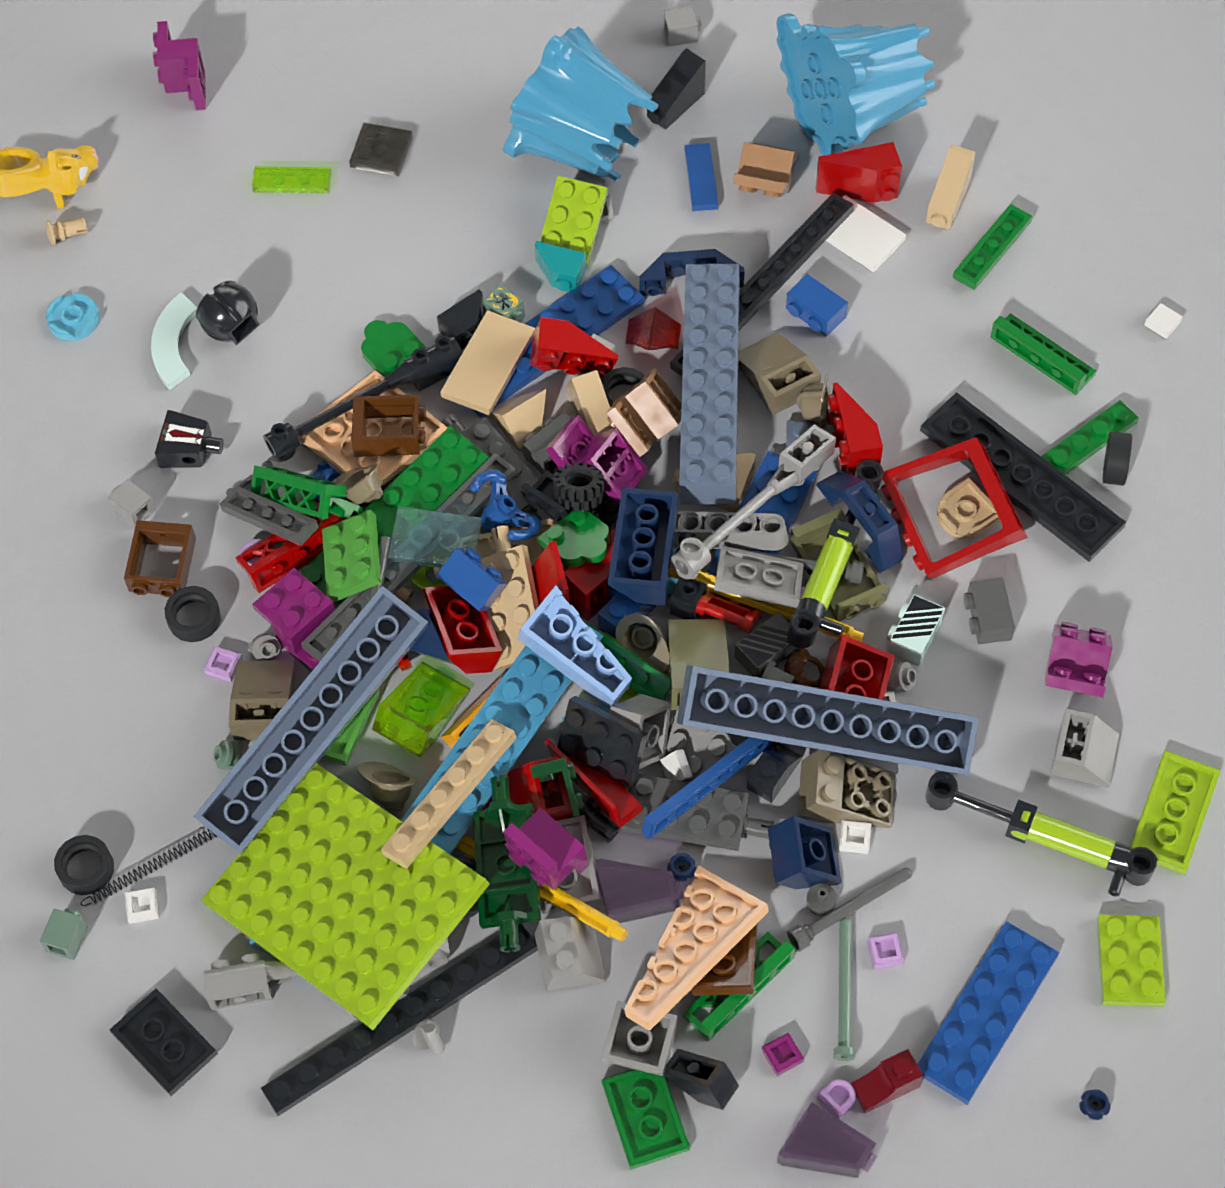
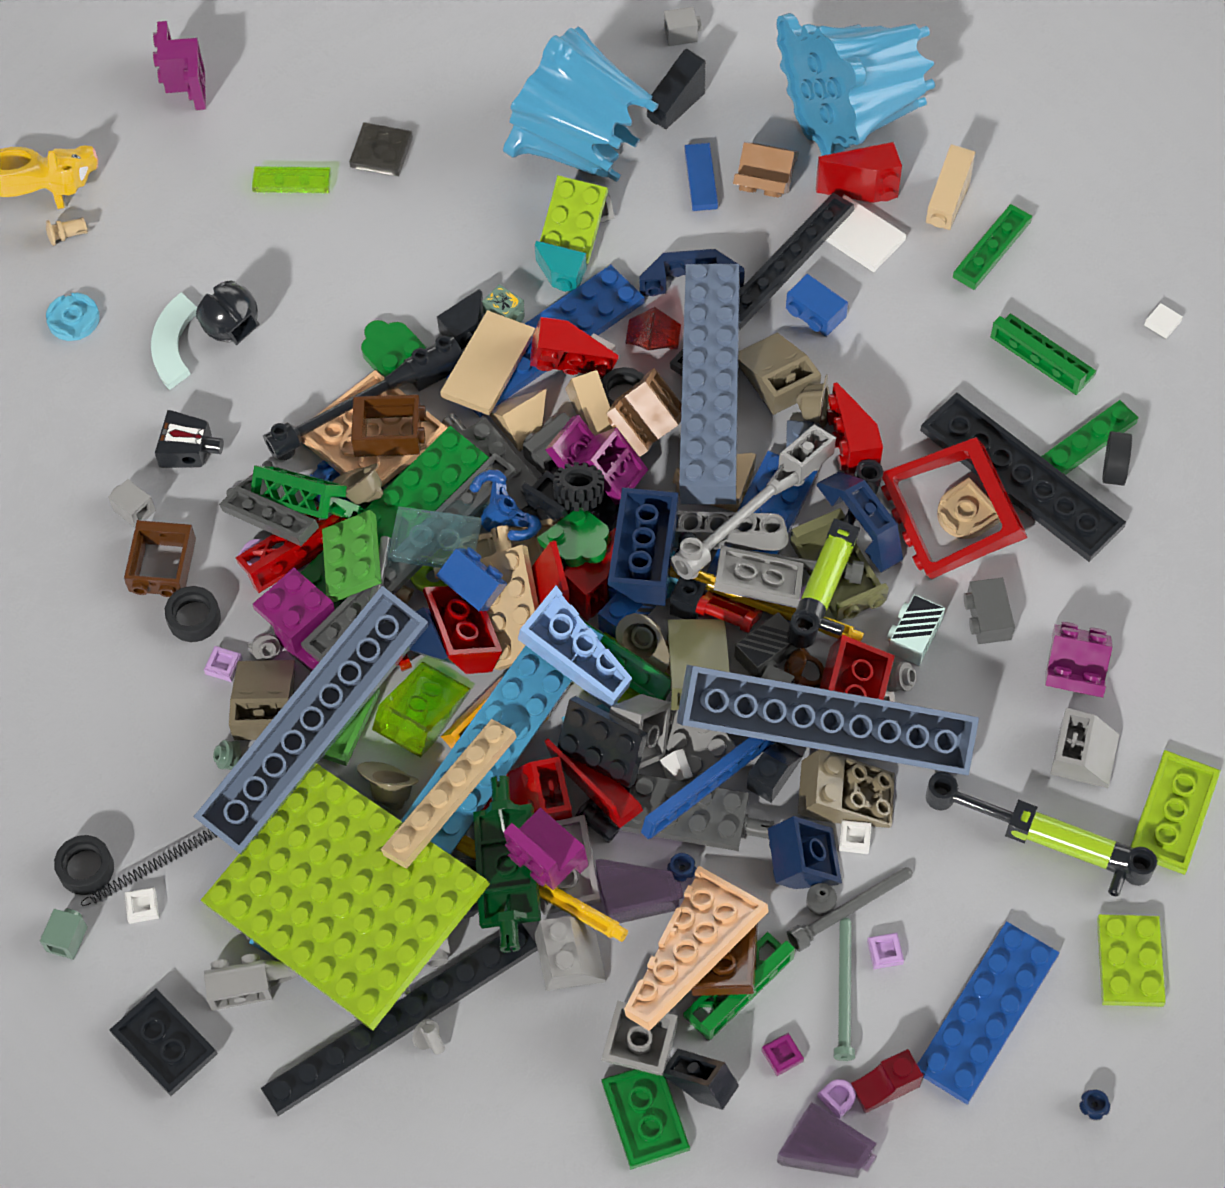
dark green bracket [530,758,584,817] -> none

